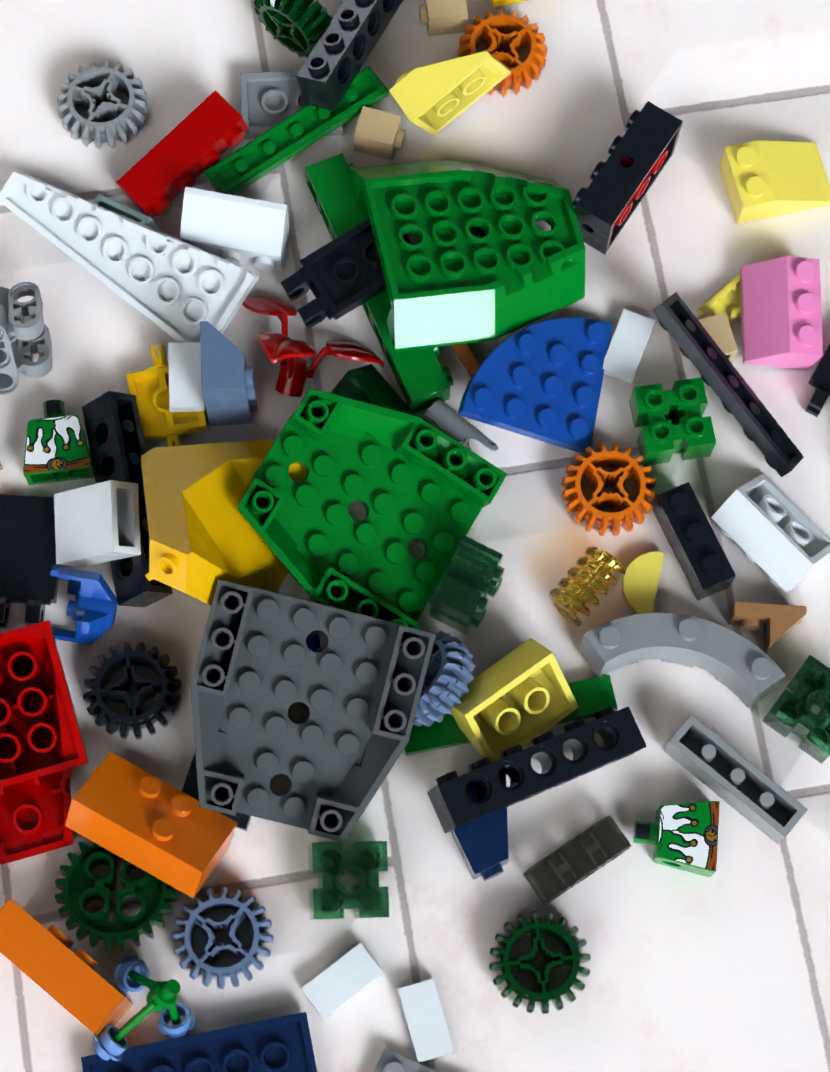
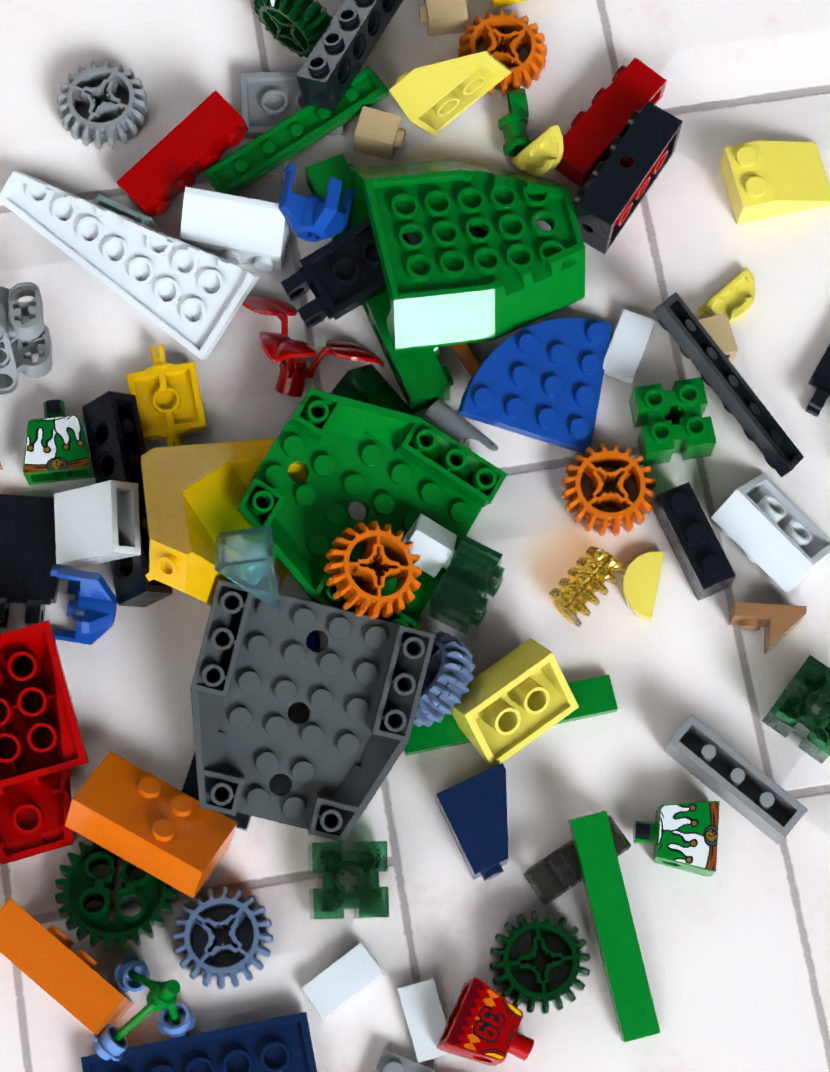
black gear [83,642,182,739] -> none
white tile [168,342,205,412] -> none
sand blue slope [200,321,257,426] -> none
black brick [427,706,647,833] -> none
light grey brick [577,612,786,708] -> none
bright pink slope [740,256,823,370] -> none
none -> clear light blue slope [215,526,280,610]
none -> blue piece [278,163,355,242]
none -> orange gear [323,521,423,620]
none -> white brick [402,514,458,578]
none -> torso [436,977,534,1066]
none -> green connector [498,88,532,157]
none -> light yellow tile [511,124,564,177]
none -> red brick [555,58,667,188]
none -> green tile [568,811,660,1042]

